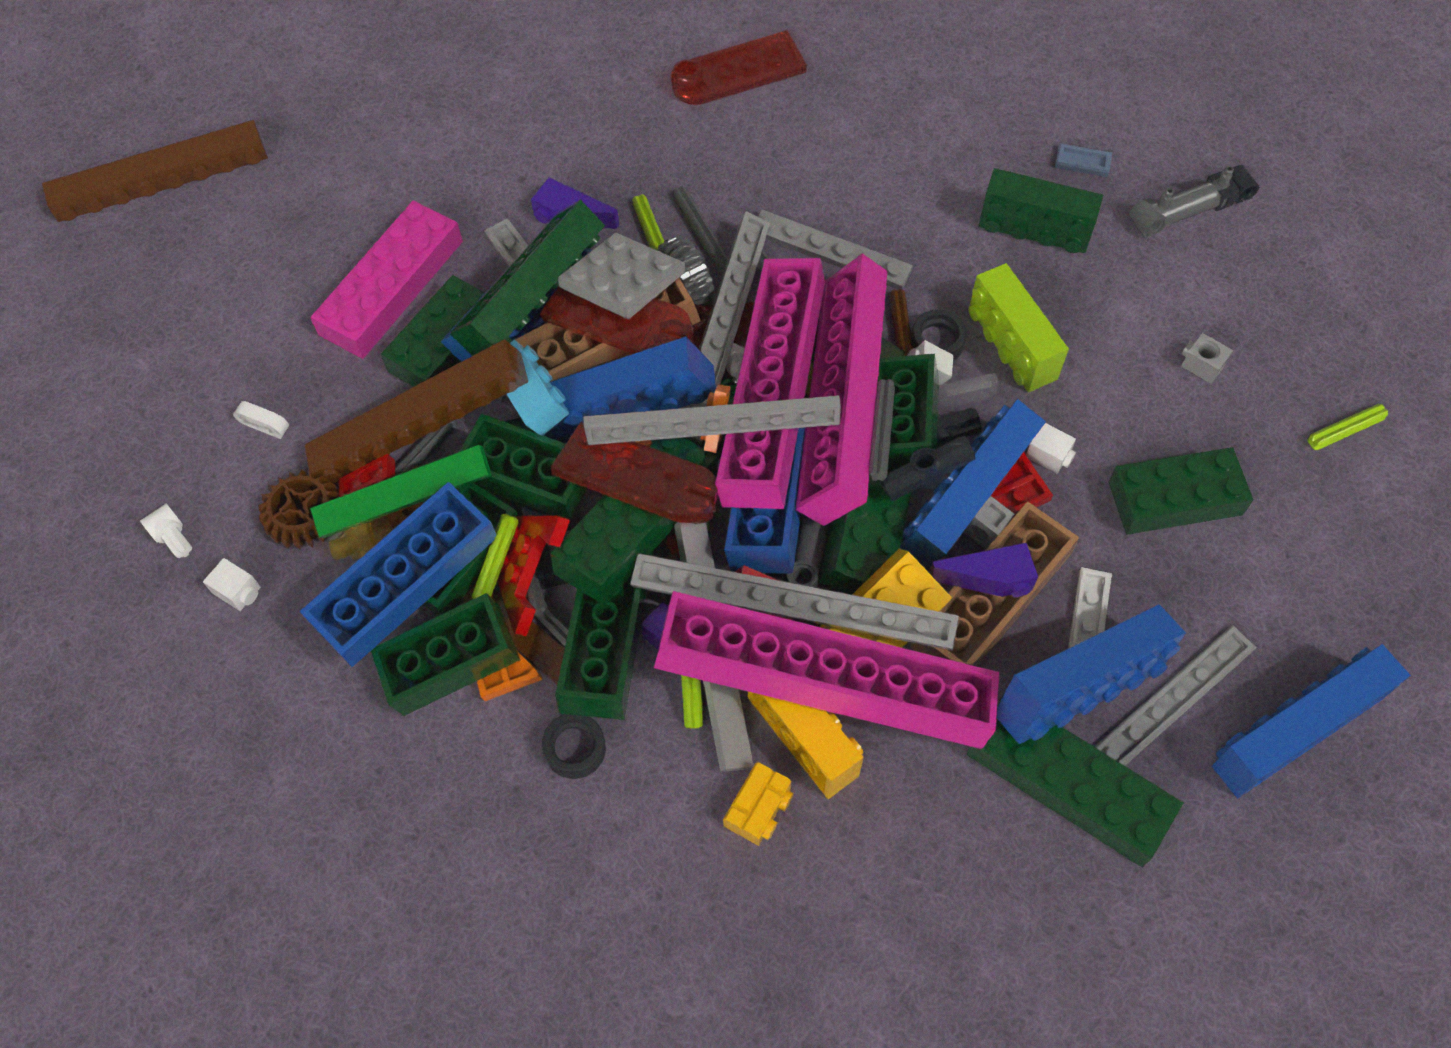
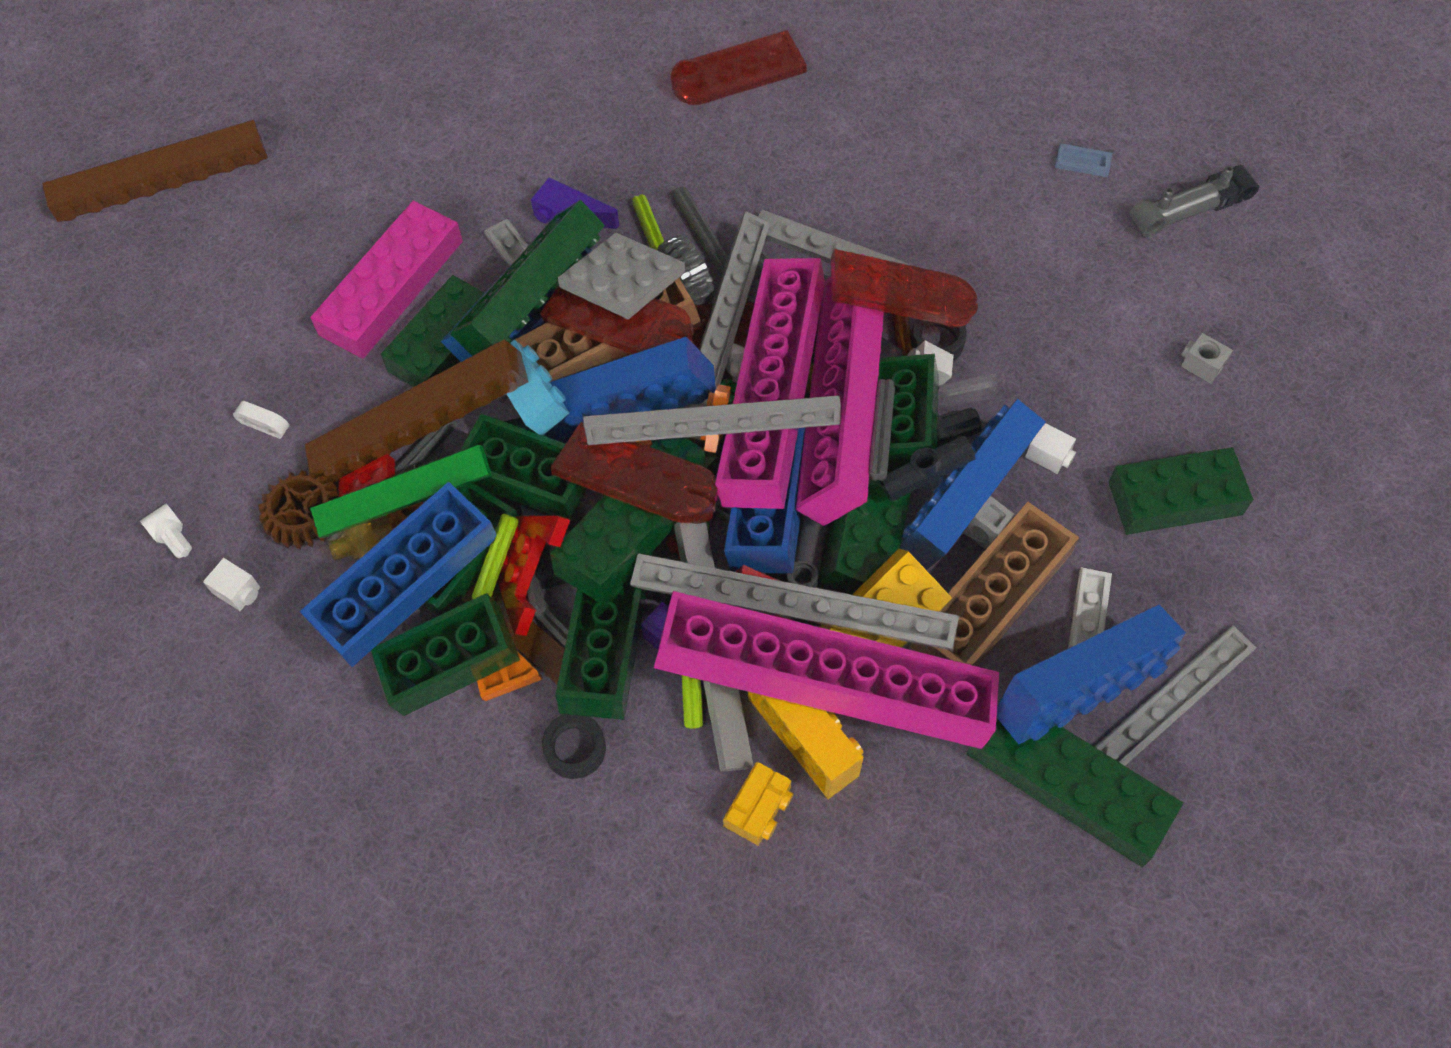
dark purple slope [930,543,1038,597] -> none
lime brick [968,263,1069,393] -> none
dark green brick [978,168,1104,253] -> none
red wing [991,452,1053,519] -> none
blue brick [1211,644,1411,799] -> none
lime axle [1307,404,1388,450] -> none
none -> clear red plate [831,249,978,328]

